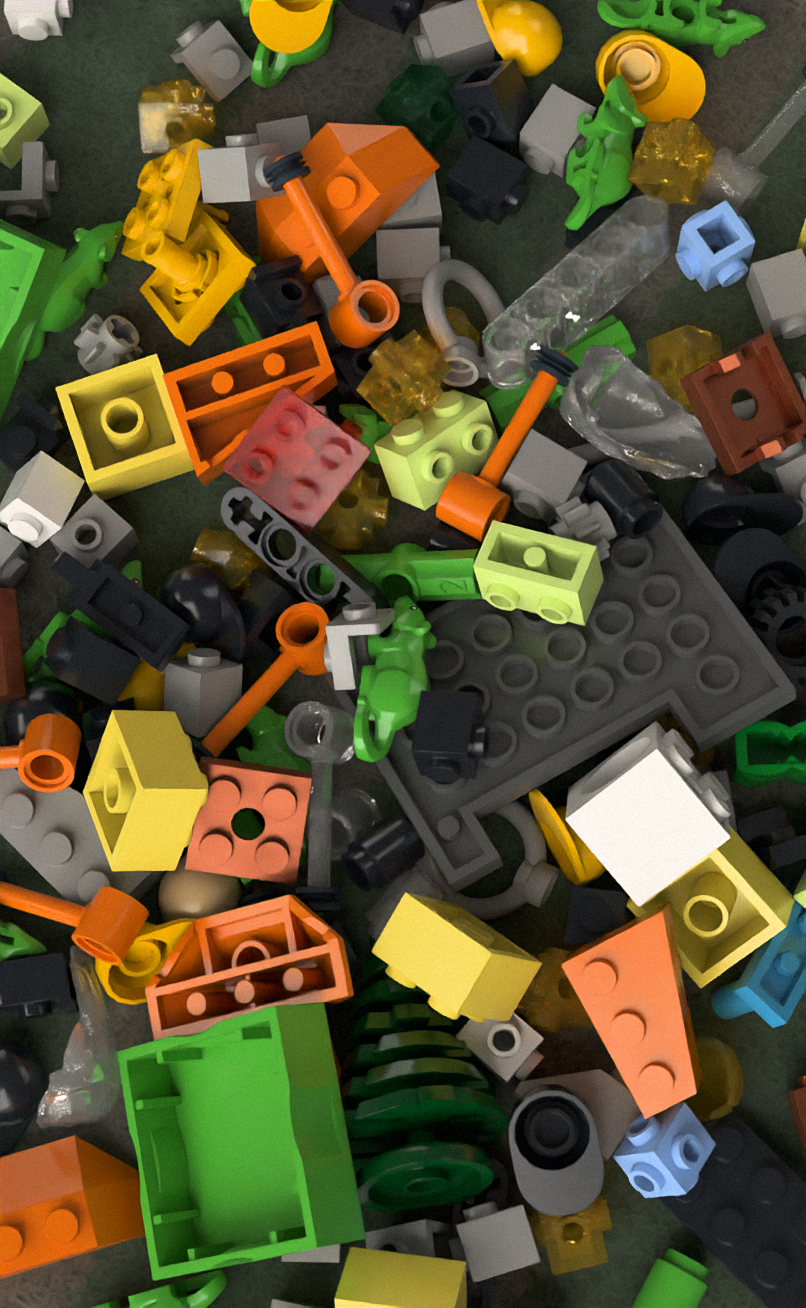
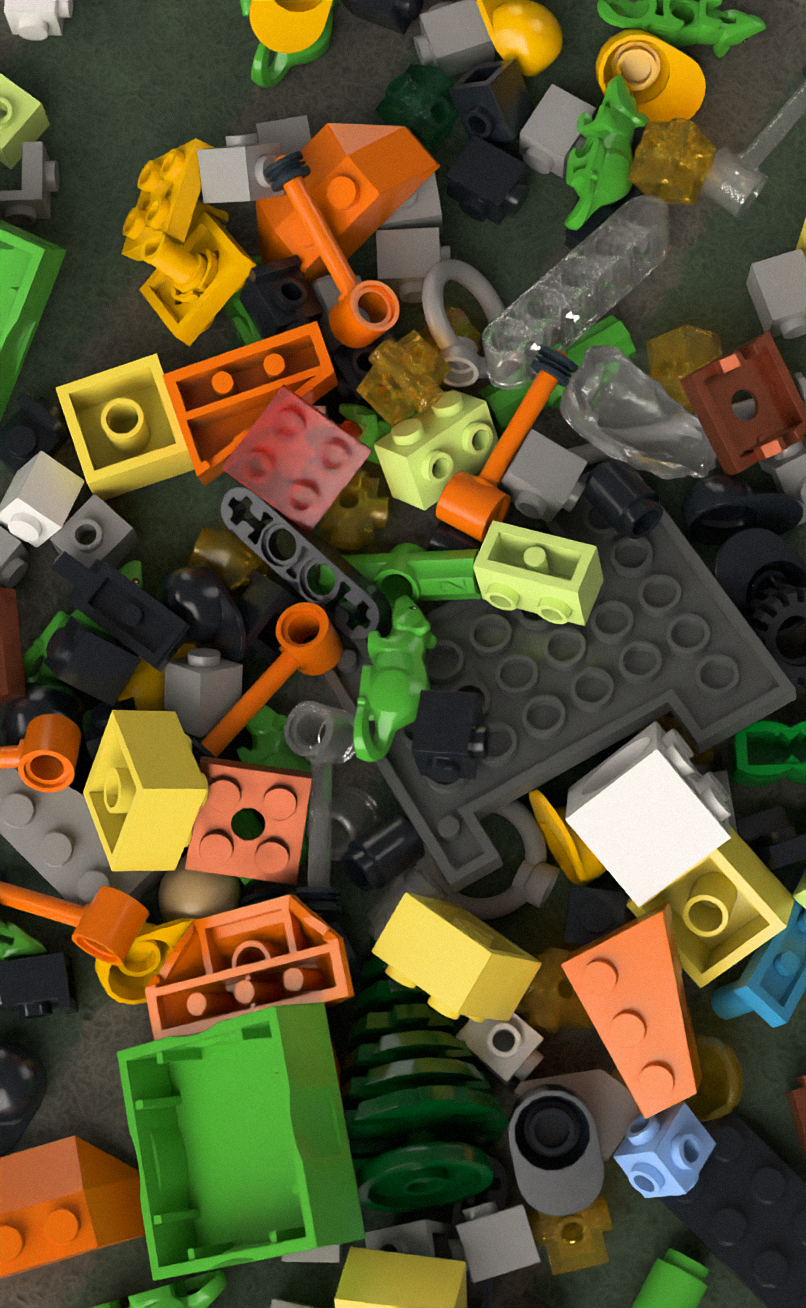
bright green animal [24,221,124,362] -> none
clear hair [36,945,121,1129] -> none
light grey gear [74,314,143,375] -> none
clear yellow brick [138,79,216,154] -> none
light grey bracket [170,20,253,102] -> none
light grey bracket [324,602,395,690] -> none
light grey gear [548,496,616,561] -> none
light blue brick [676,200,755,292] -> none

